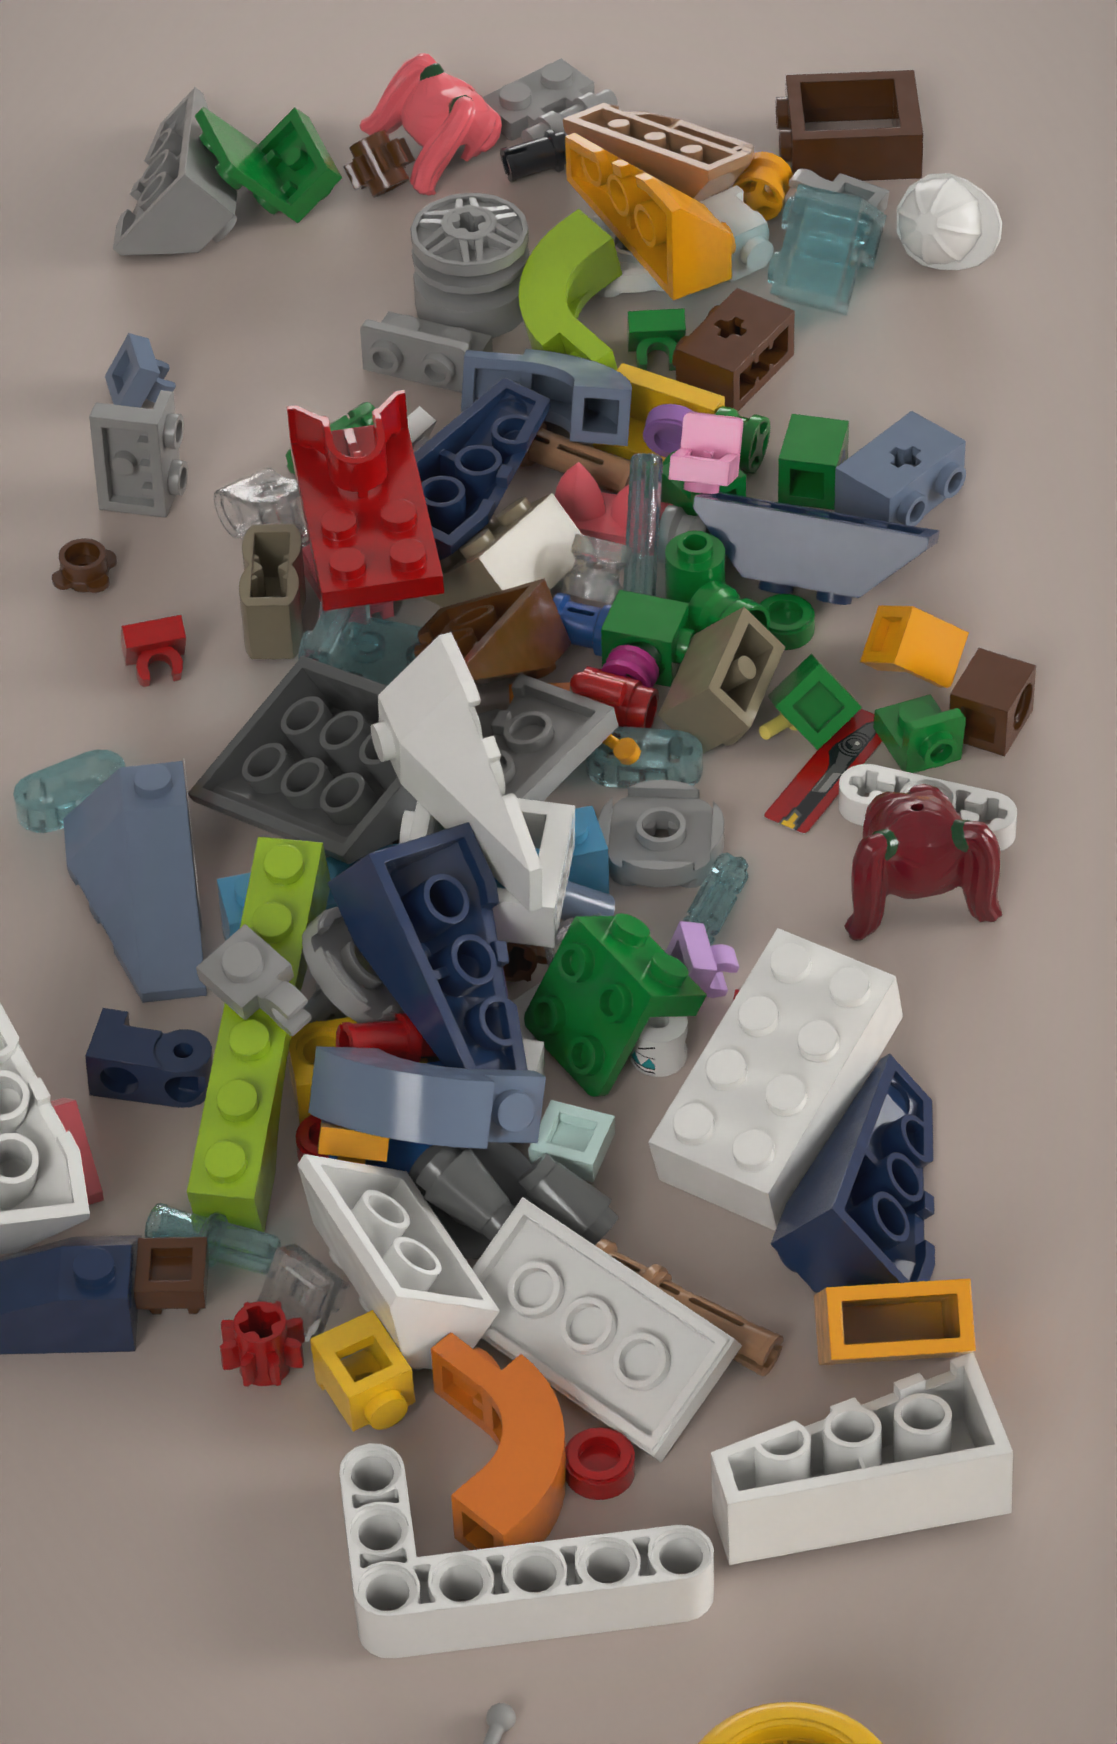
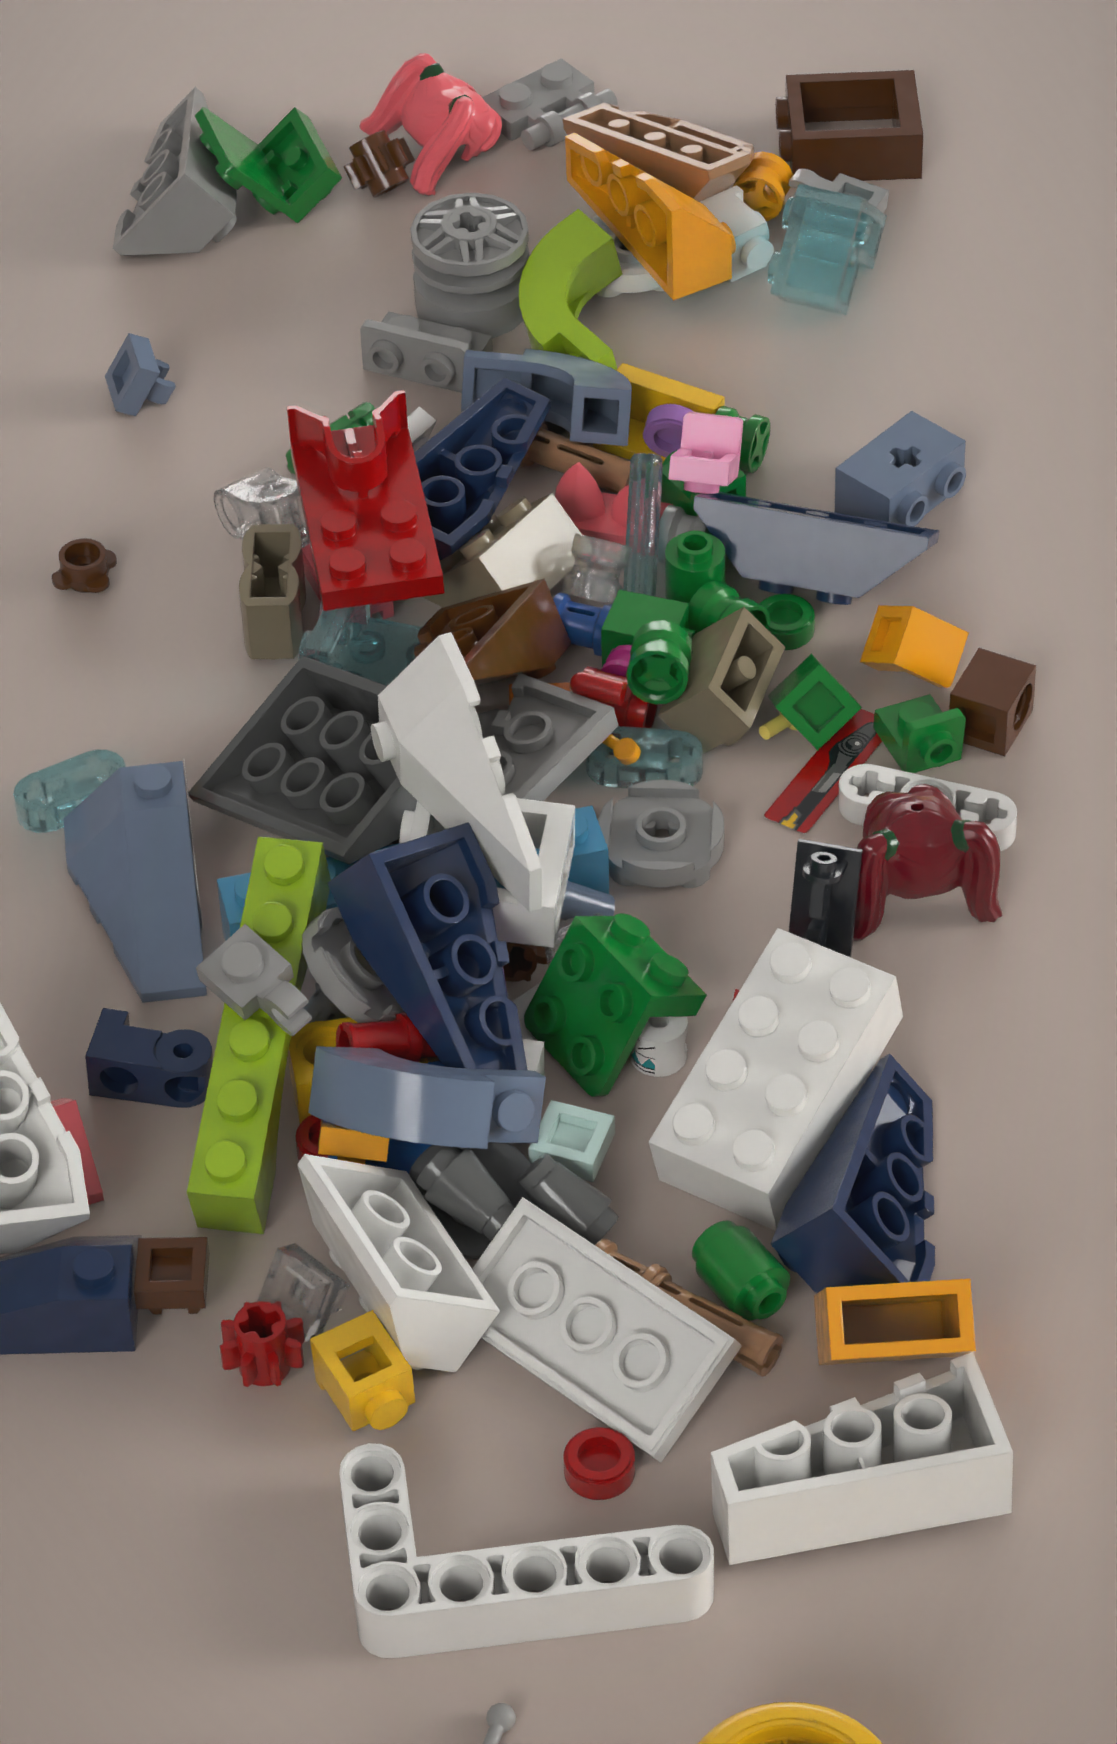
light grey bracket [89,390,188,518] -> none
red tile [121,615,186,687] -> none
clear light blue axle [145,1203,281,1275] -> none
orange arch [431,1332,566,1550] -> none
black pin [500,129,566,182] -> none
green tile [627,308,686,371] -> none
lavender tile [665,921,739,998] -> none
reddish brown brick [672,288,795,411] -> none
clear light blue axle [682,852,749,946] -> none
green brick [778,414,849,510] -> none
white piece [897,173,1002,270] -> none
none -> green wheel [626,620,693,704]
none -> green brick [692,1220,790,1321]
none -> black hinge [789,838,863,958]

